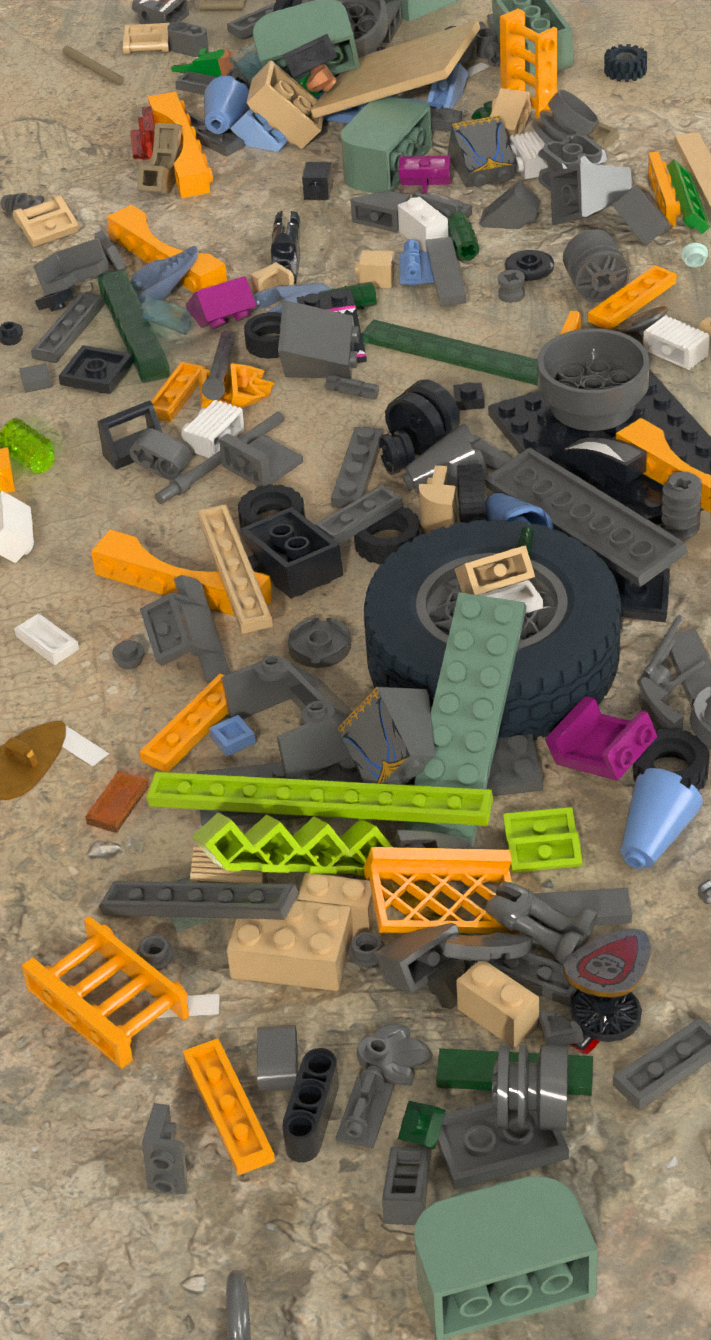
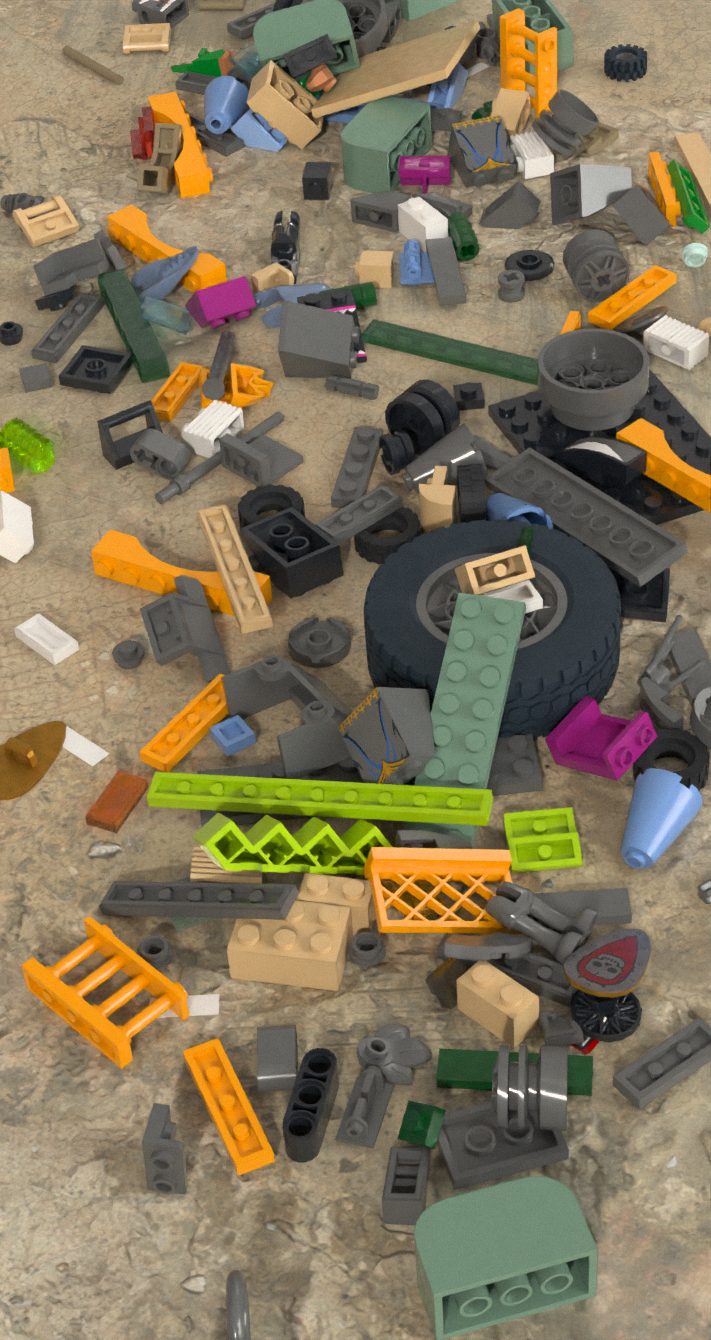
dark grey beam [167,22,209,57] -> none
black tyre [244,312,282,359] -> none
dark grey slope [374,923,462,994] -> none
dark grey piece [537,134,608,191] -> none
dark grey piece [661,472,702,540] -> none

